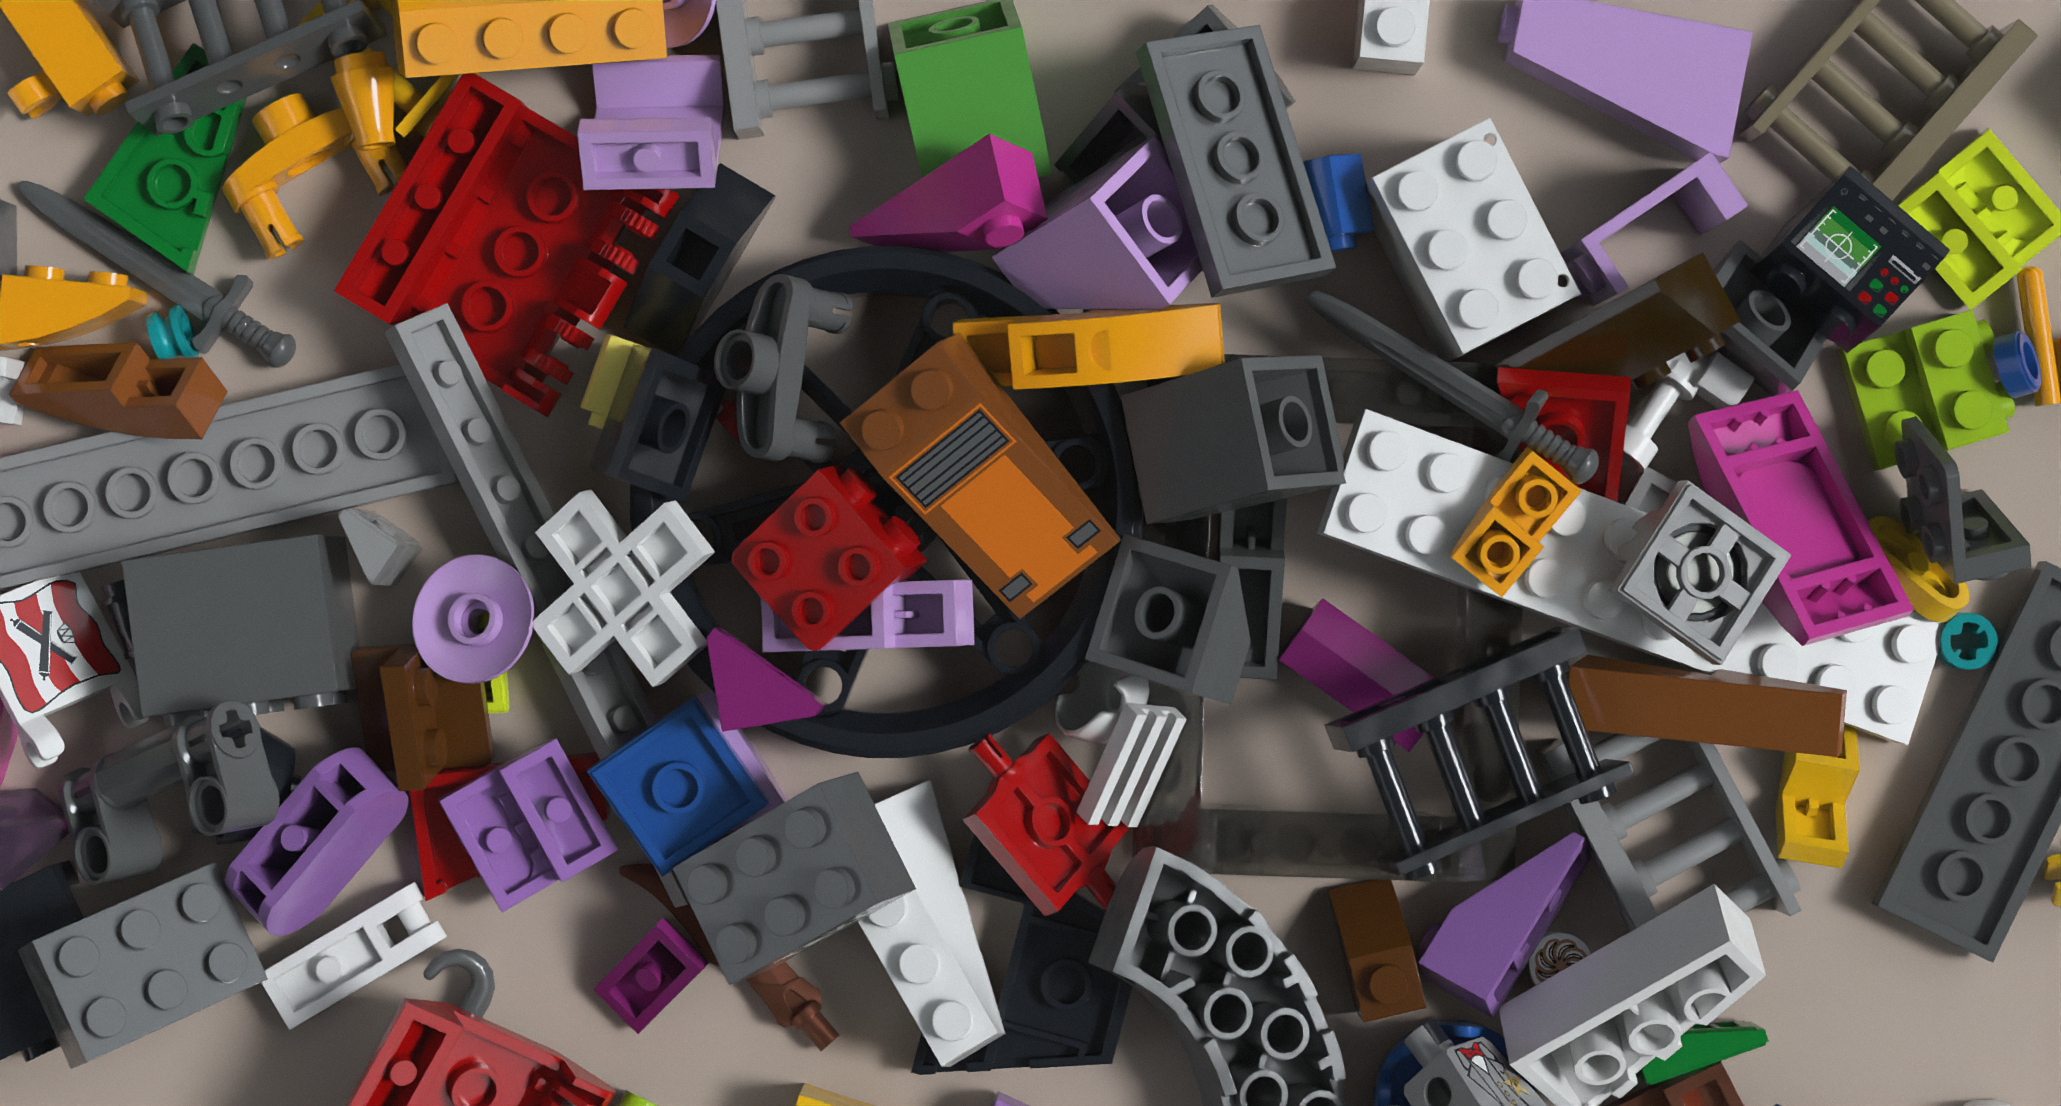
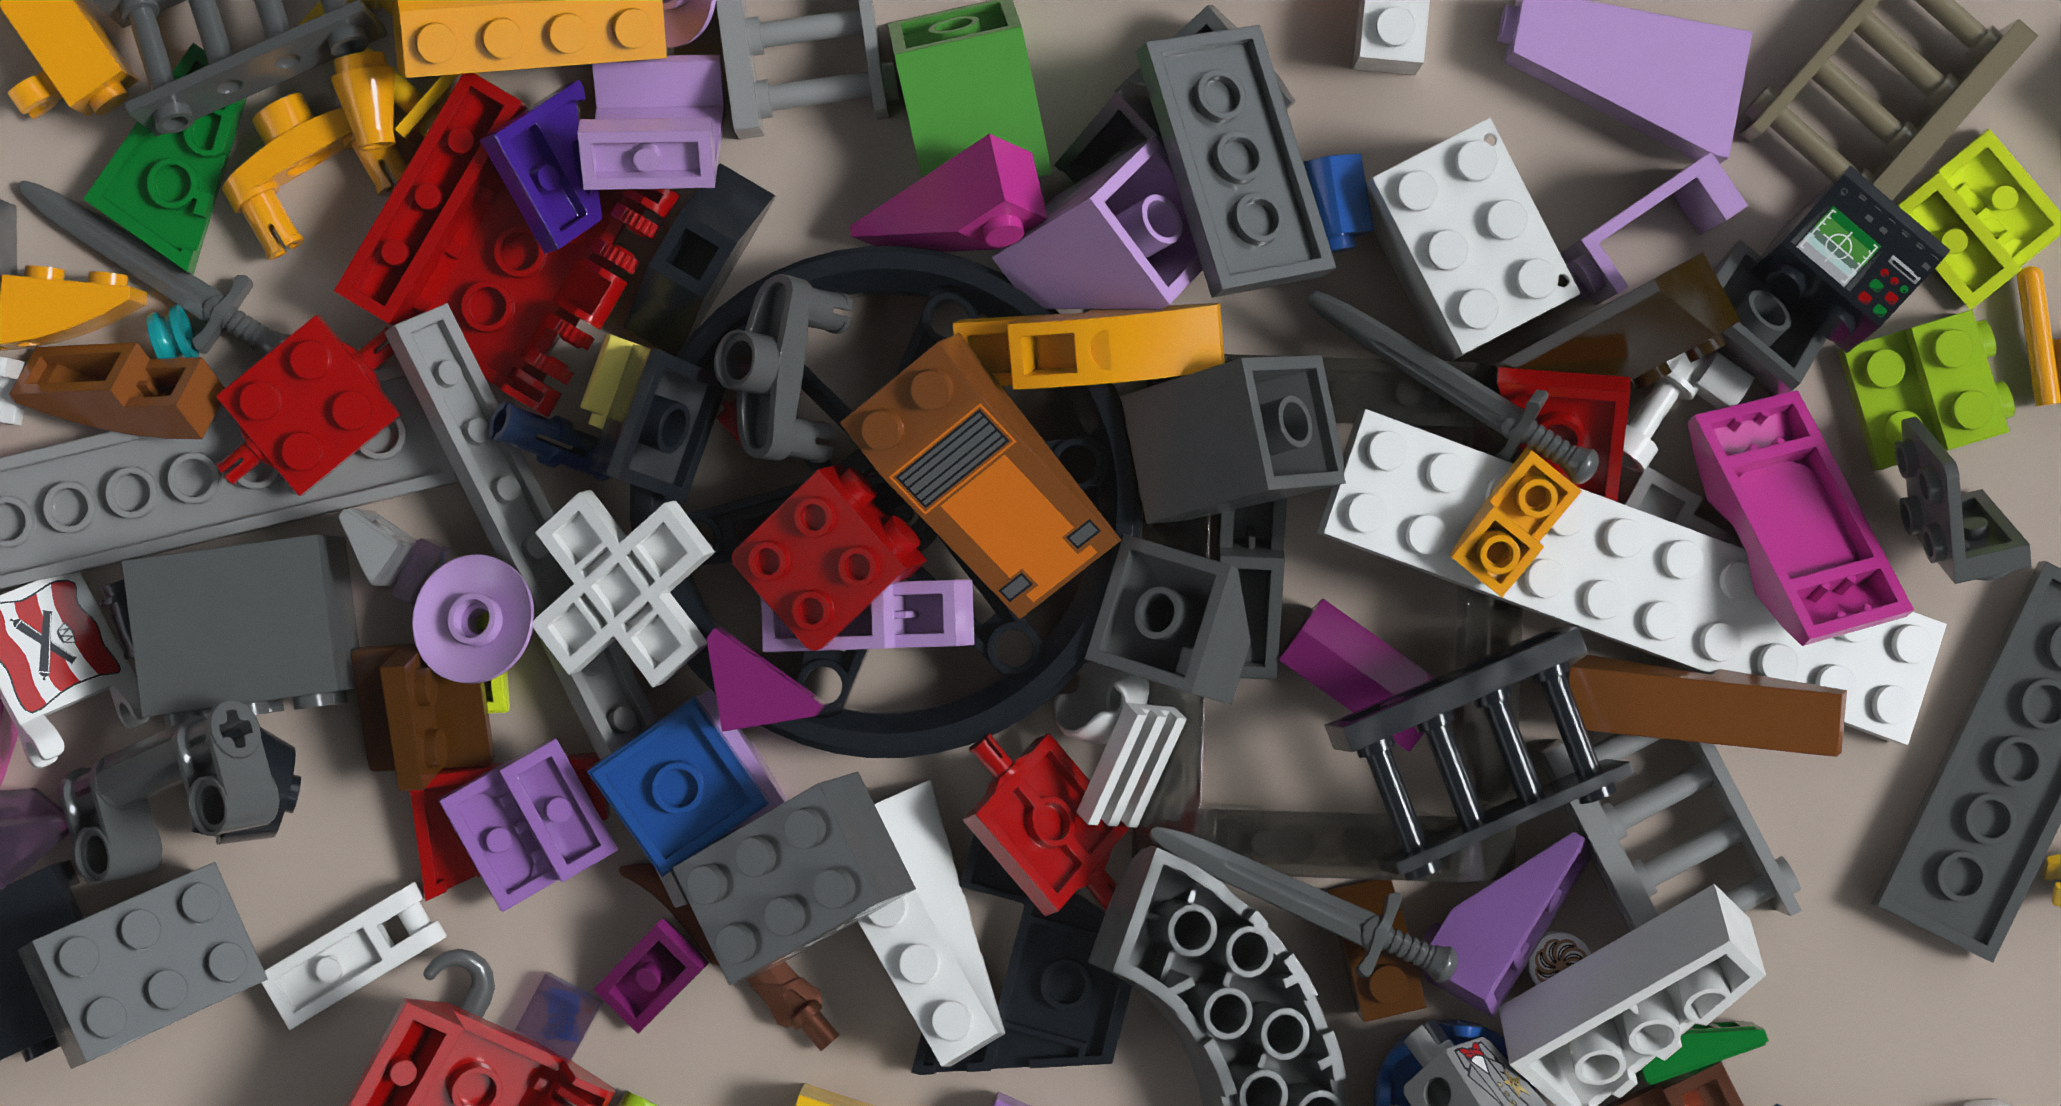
medium lavender brick [225,748,409,936] -> none
light grey piece [1609,480,1791,665] -> none
yellow slope [1775,725,1860,869] -> none
yellow plate [1868,516,1970,623] -> none
teal bush [1937,612,1998,670] -> none
blue tile [1993,331,2042,398] -> none
none -> red plate [216,315,403,496]
none -> clear purple tile [392,538,452,606]
none -> dark purple wing [480,80,602,254]
none -> dark blue pin [488,401,610,481]
none -> clear purple tile [515,971,604,1060]
none -> dark grey sword [1149,827,1458,983]

